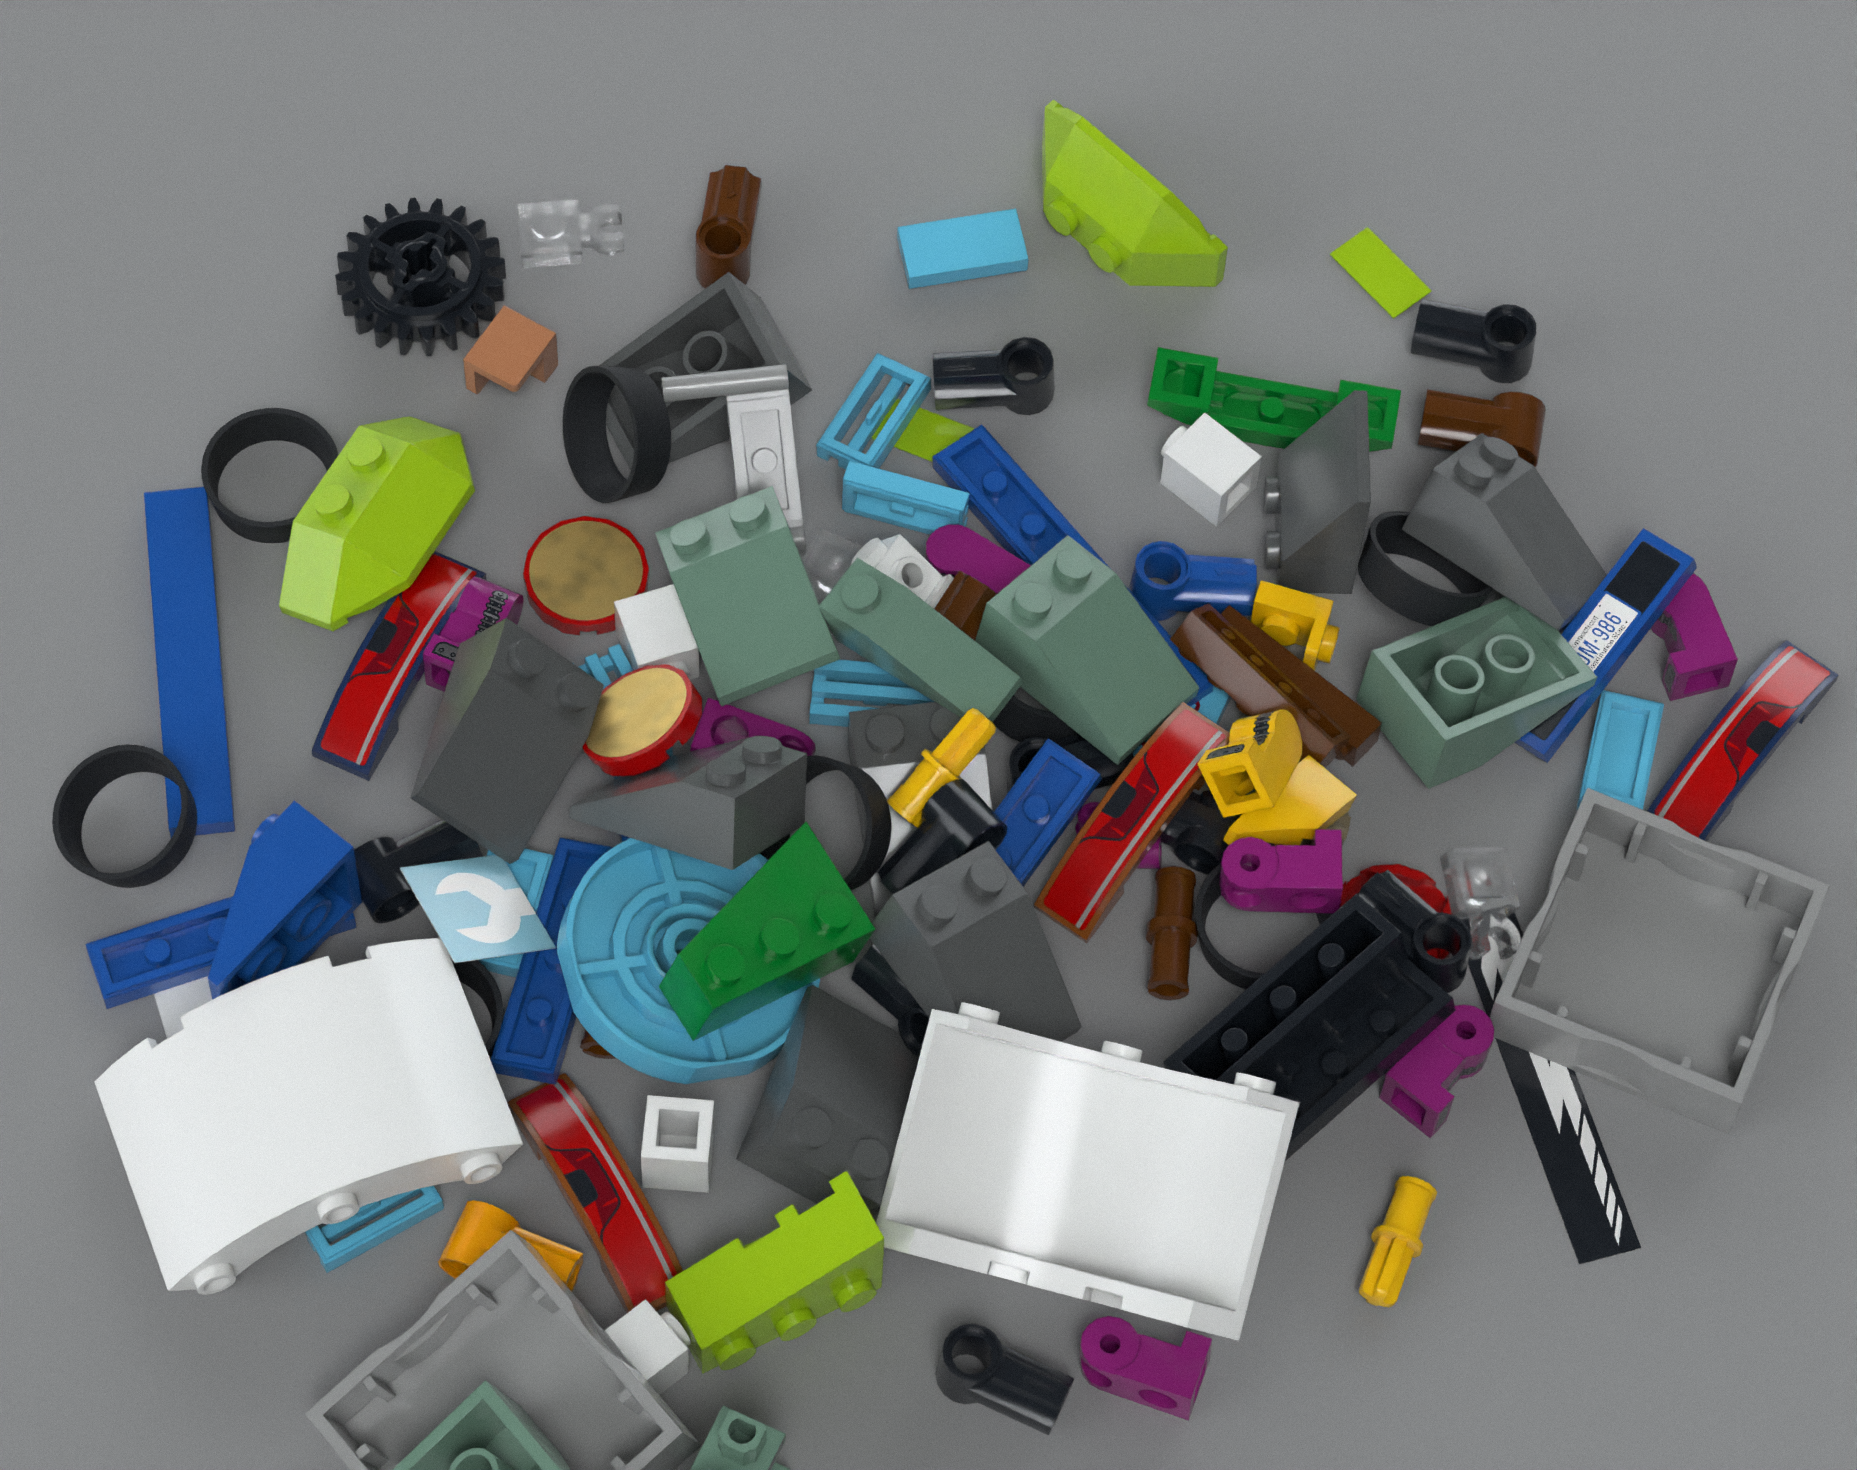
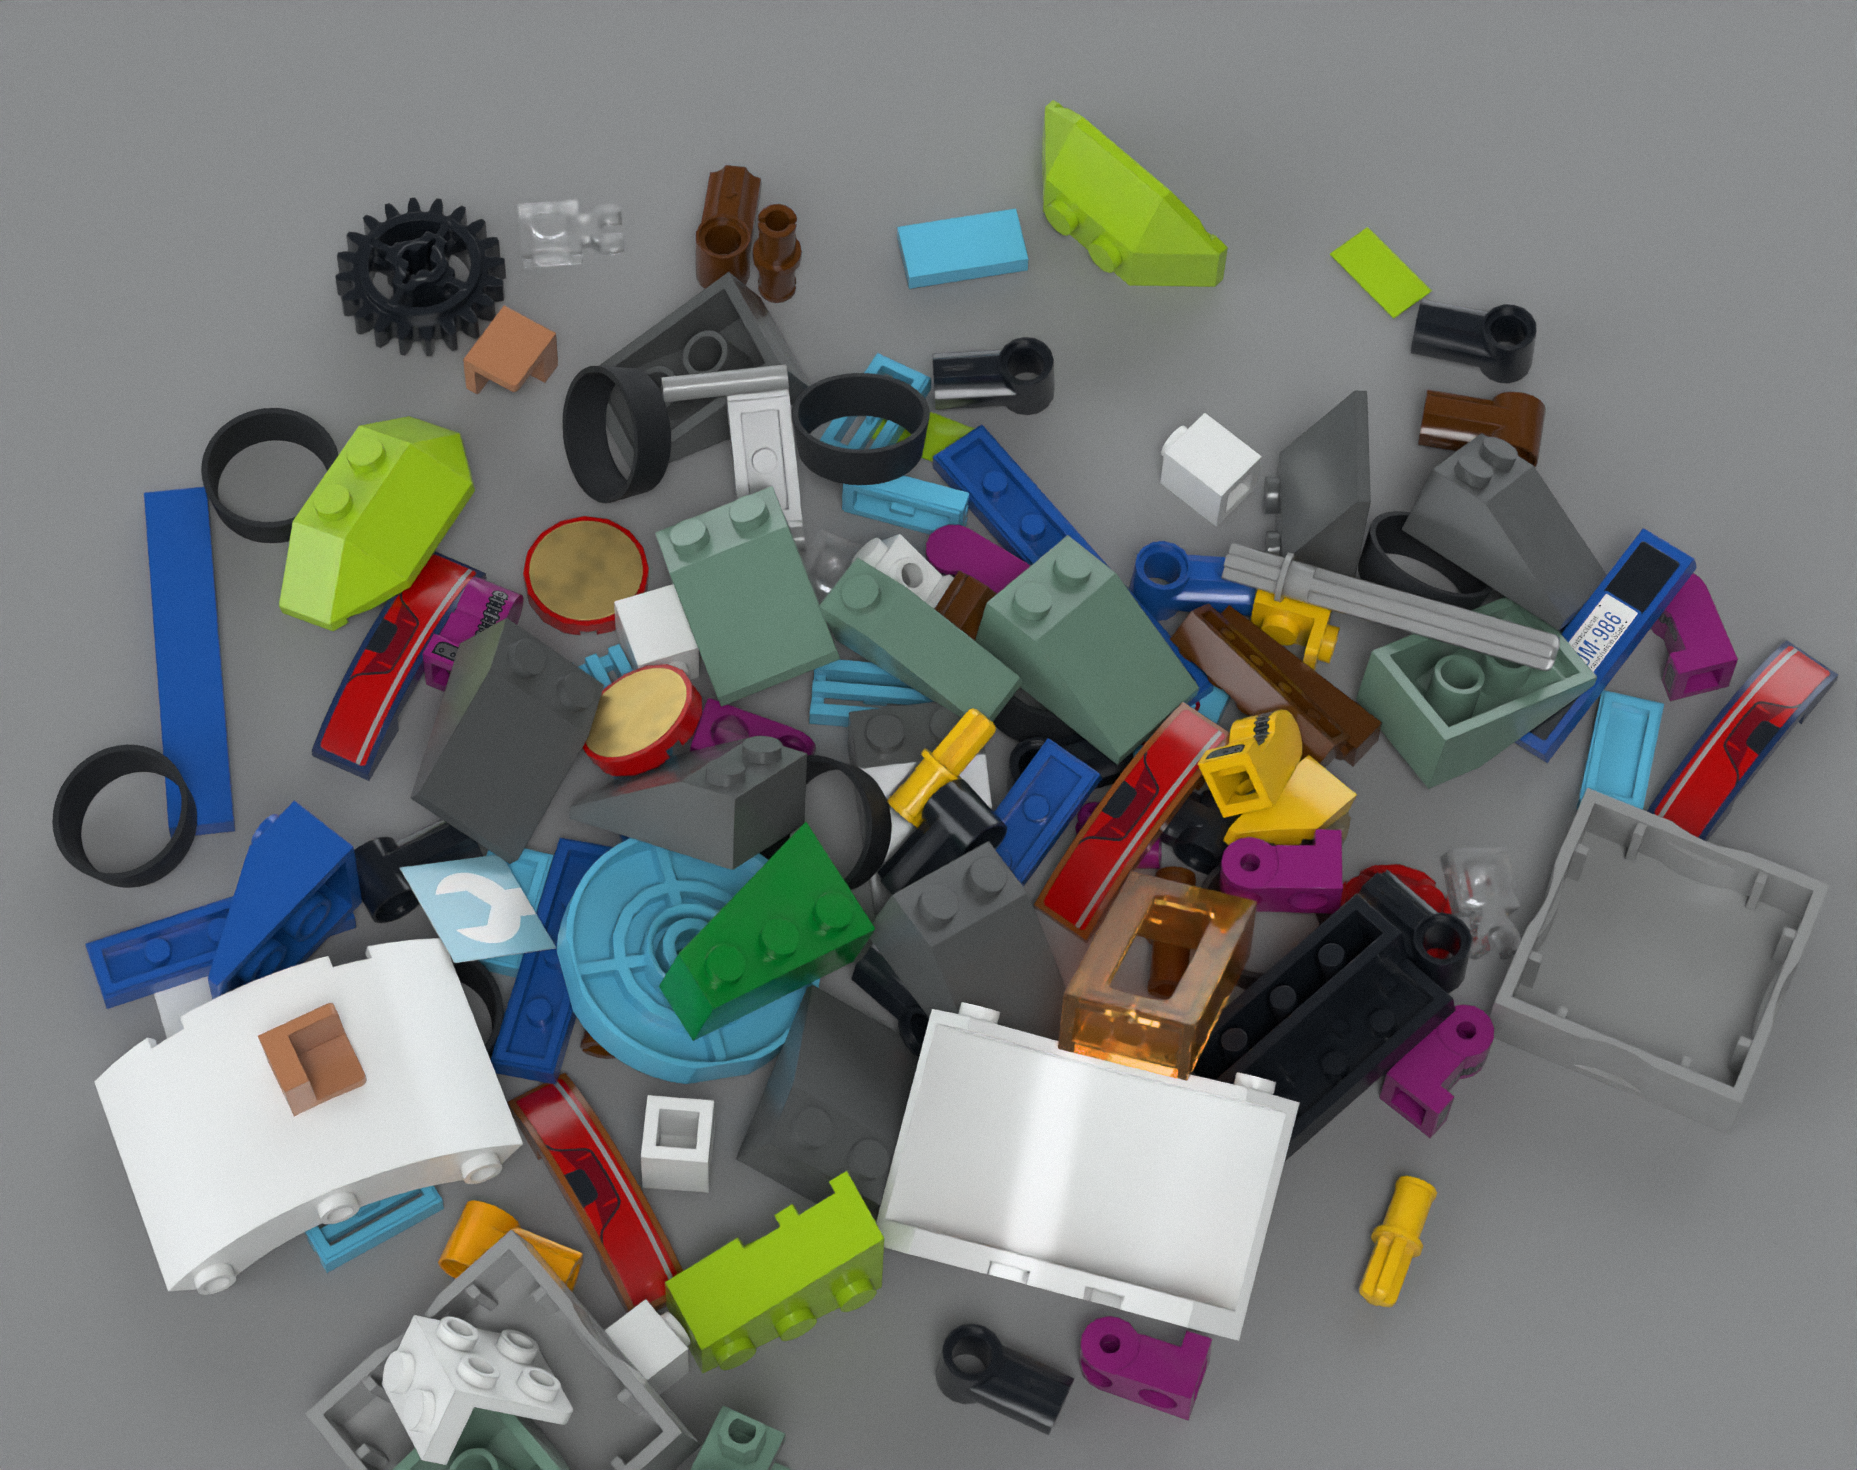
green slope [1147,347,1401,452] -> none
black sticker [1461,906,1641,1265] -> none
none -> nougat panel [258,1003,367,1117]
none -> white bracket [382,1315,573,1465]
none -> reddish brown pin [753,204,802,303]
none -> black tyre [792,373,930,485]
none -> clear orange piece [1058,871,1257,1081]
none -> light grey axle [1222,543,1560,671]

